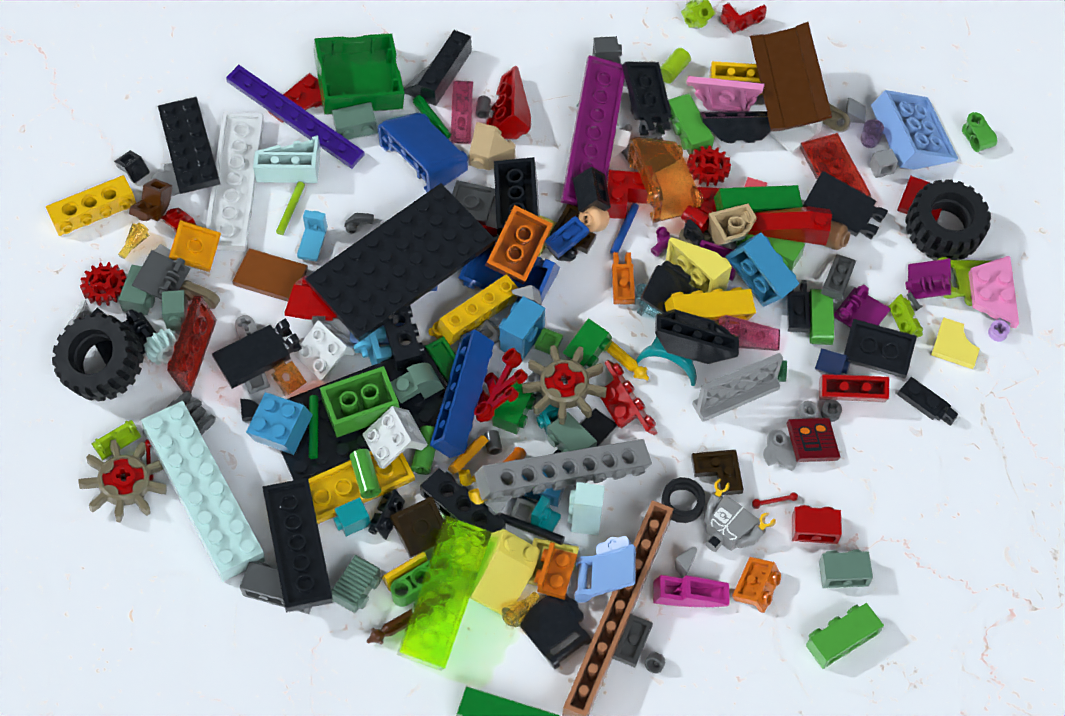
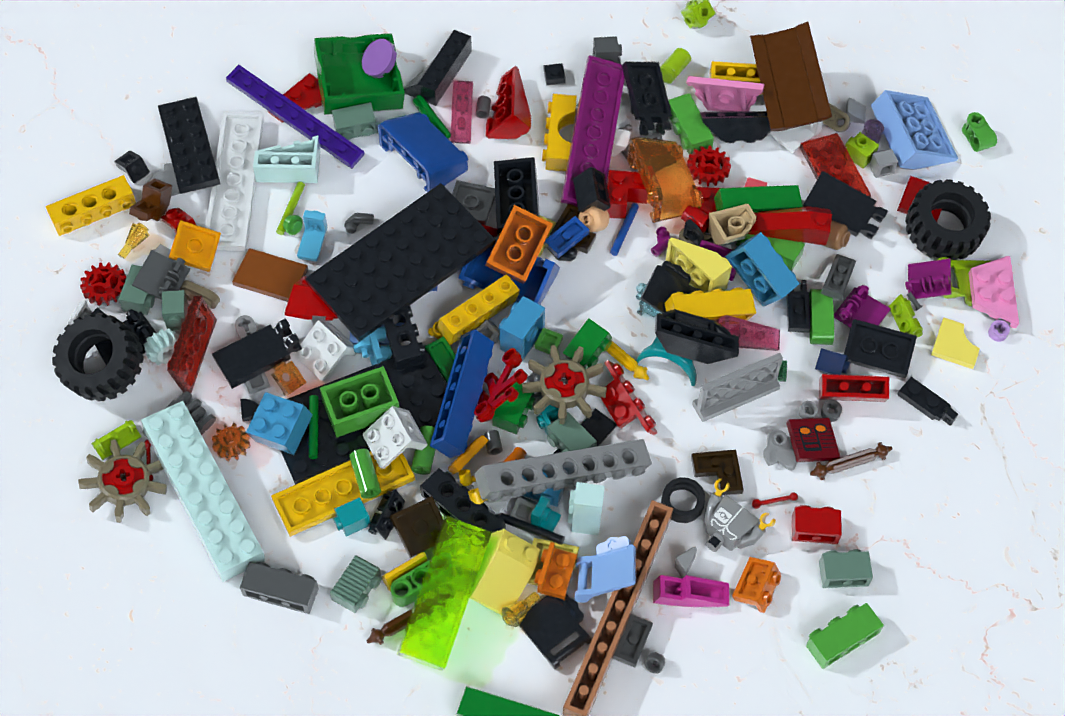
black plate [262,478,333,613] -> none
sand green brick [390,363,444,403] -> none
tan slope [469,122,516,170] -> none
light grey slope [512,285,542,305] -> none
orange hinge [612,252,635,304] -> none
red bracket [720,3,767,33] -> none
none -> clear orange gear [212,423,251,462]
none -> bright green plate [283,215,303,235]
none -> medium lavender tile [362,39,397,78]
none -> yellow arch [542,94,577,171]
none -> black plate [543,63,566,85]
none -> wheel [810,442,893,480]
none -> lime brick [844,132,879,169]

